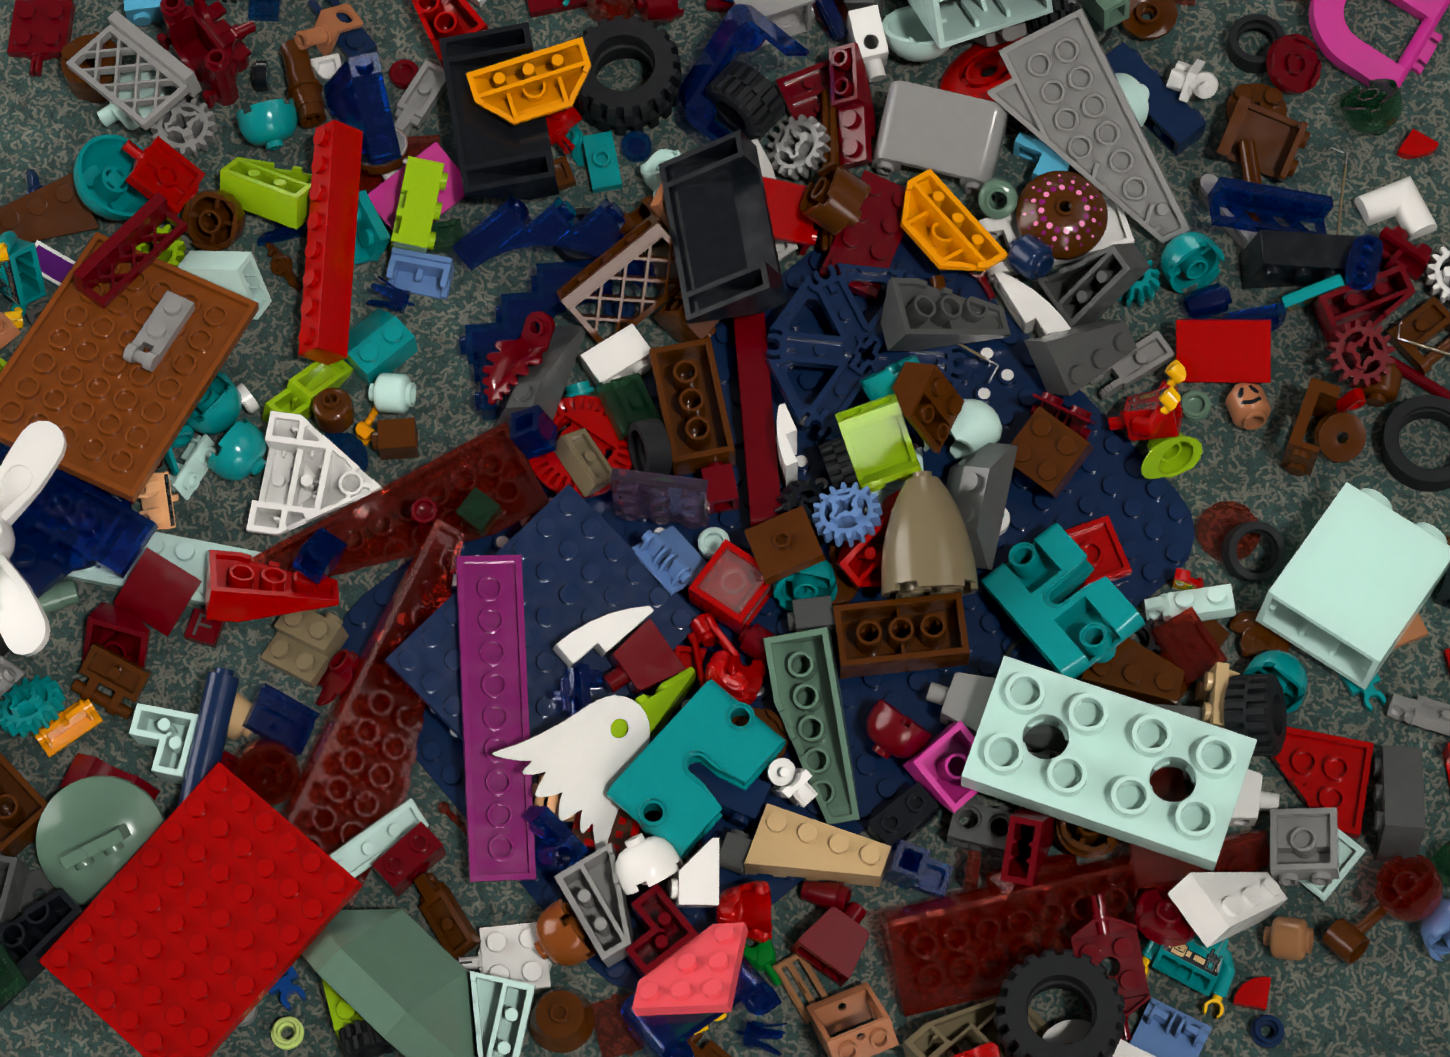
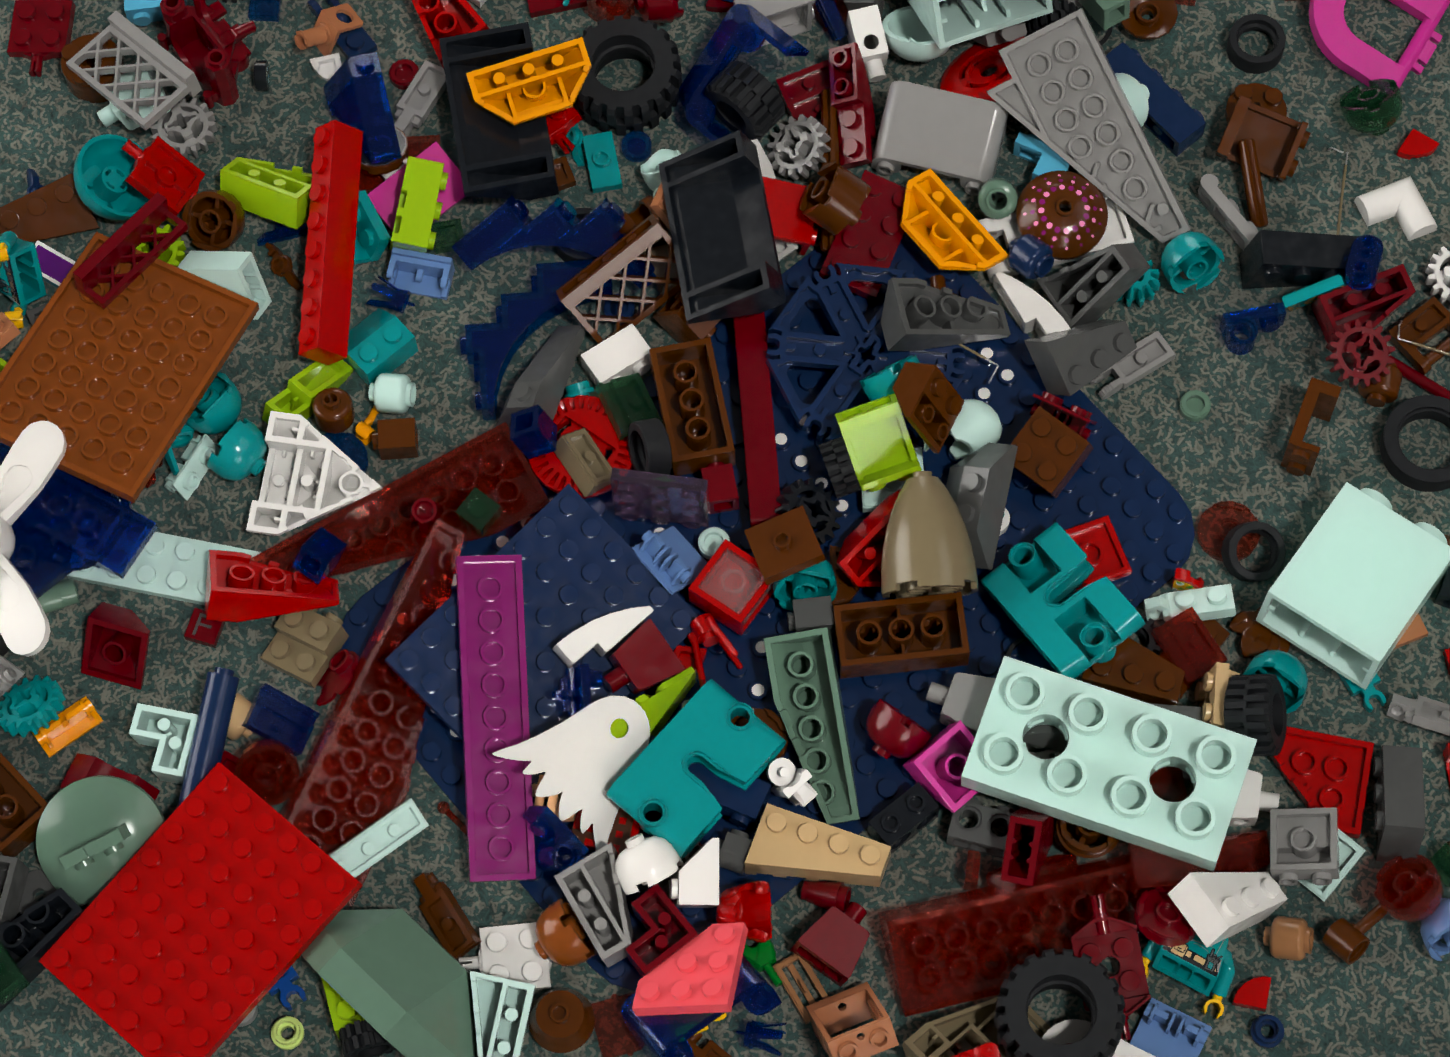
reddish brown plate [71,642,152,720] -> none
dark red slope [113,548,202,637] -> none
light grey plate [123,290,195,372] -> none
light nougat hips [137,471,179,530] -> none
teal cylinder [235,98,298,151] -> none
white tile [237,383,260,414] -> none
reddish brown piece [280,39,326,128] -> none
dark red brick [372,822,446,898] -> none
dark red plant [482,311,555,405] -> none
red hair [705,649,766,705] -> none
dark red brick [738,623,777,665] -> none
white slope [777,403,798,487] -> none
medium blue gear [812,482,883,547] -> none
clear blue brick [884,839,954,899] -> none
dark red hand [967,270,996,301] -> none
red torso [1108,360,1186,441] -> none
lime piece [1141,431,1203,479] -> none
white hips [1166,59,1219,103] -> none
red tile [1176,319,1271,383] -> none
clear blue brick [1183,282,1232,319] -> none
clear blue fence [1208,177,1334,234] -> none
nougat head [1225,383,1271,430] -> none
dark red tile [1266,34,1322,95] -> none
reddish brown piece [1314,411,1366,462] -> none
red tile [1335,388,1366,412] -> none
dark red hips [1377,225,1432,282] -> none

